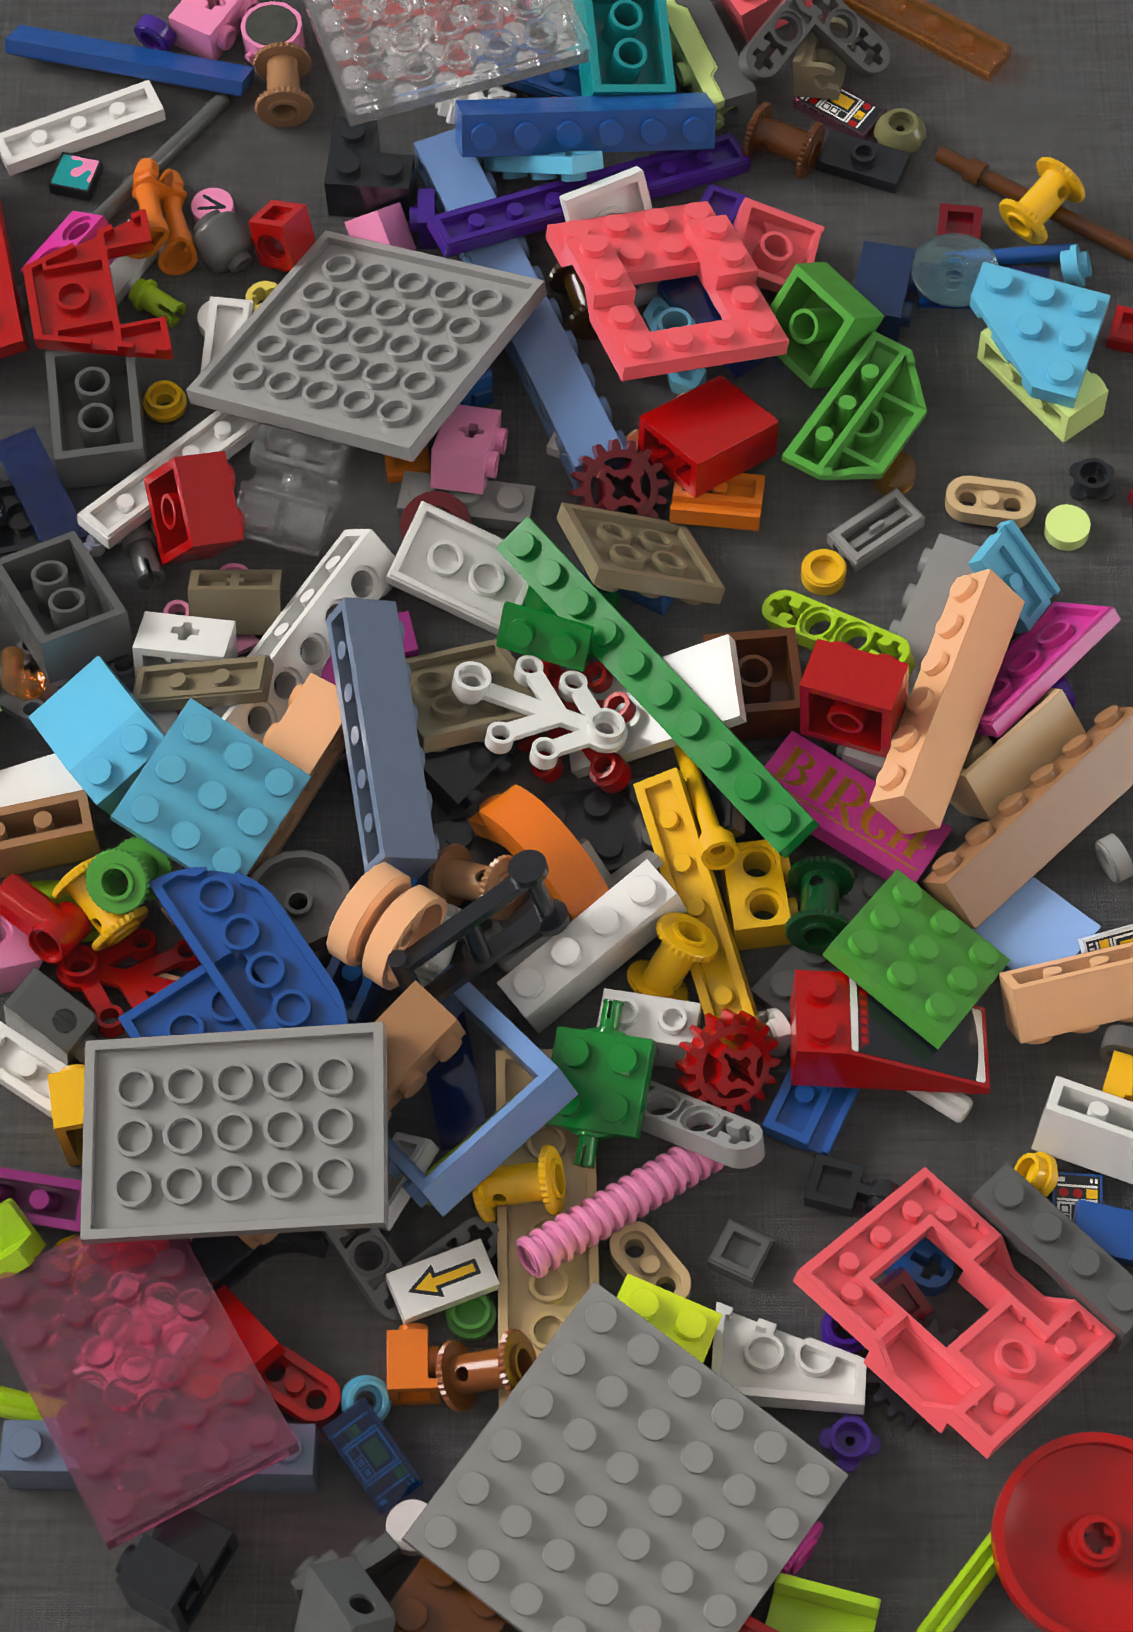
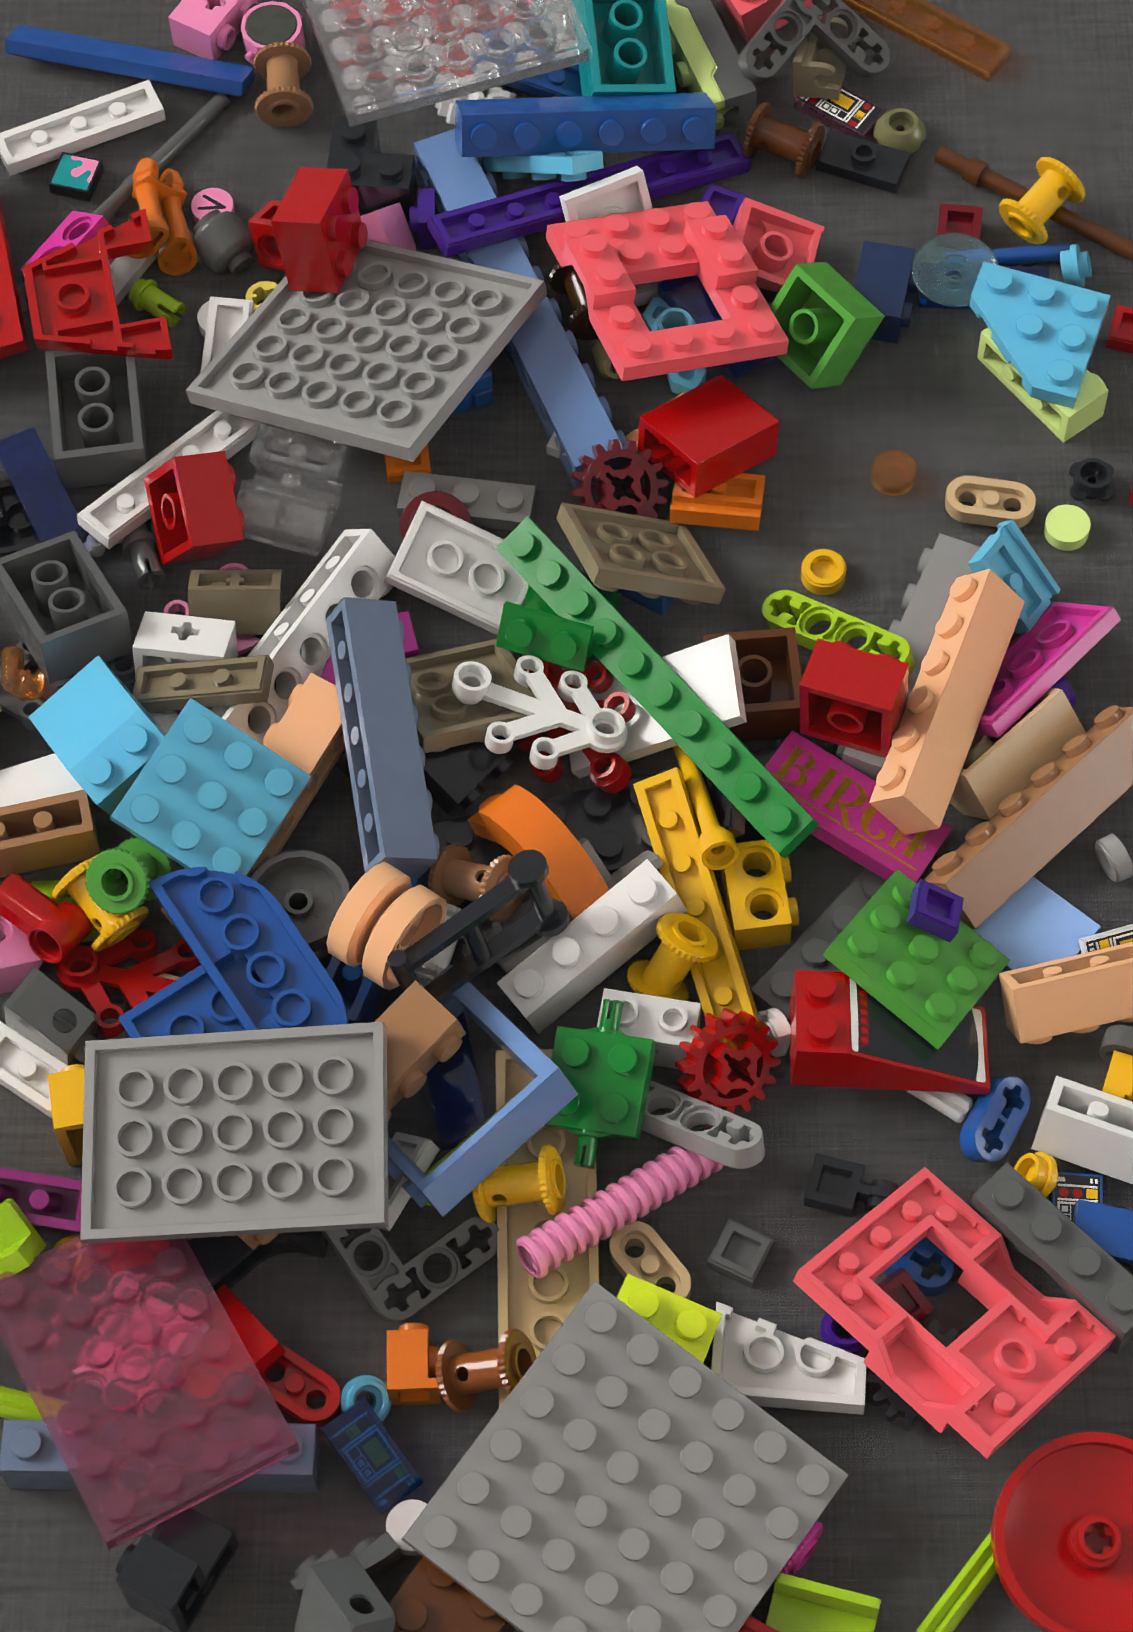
dark purple tile [134,14,177,52] -> none
yellow plate [143,380,187,423] -> none
white tile [386,1238,500,1325] -> none
bright pink brick [430,404,508,495] -> none
bright green plate [446,1294,497,1341] -> none
blue plate [762,1066,861,1156] -> none
bright green wedge [782,331,927,480] -> none
dark green hose [785,856,855,954] -> none
dark purple plate [819,1413,881,1473] -> none
light grey tile [827,488,926,573] -> none
none -> red brick [271,167,368,293]
none -> olive arm [591,342,620,381]
none -> dark purple tile [907,879,964,942]
none -> blue beam [960,1076,1031,1162]

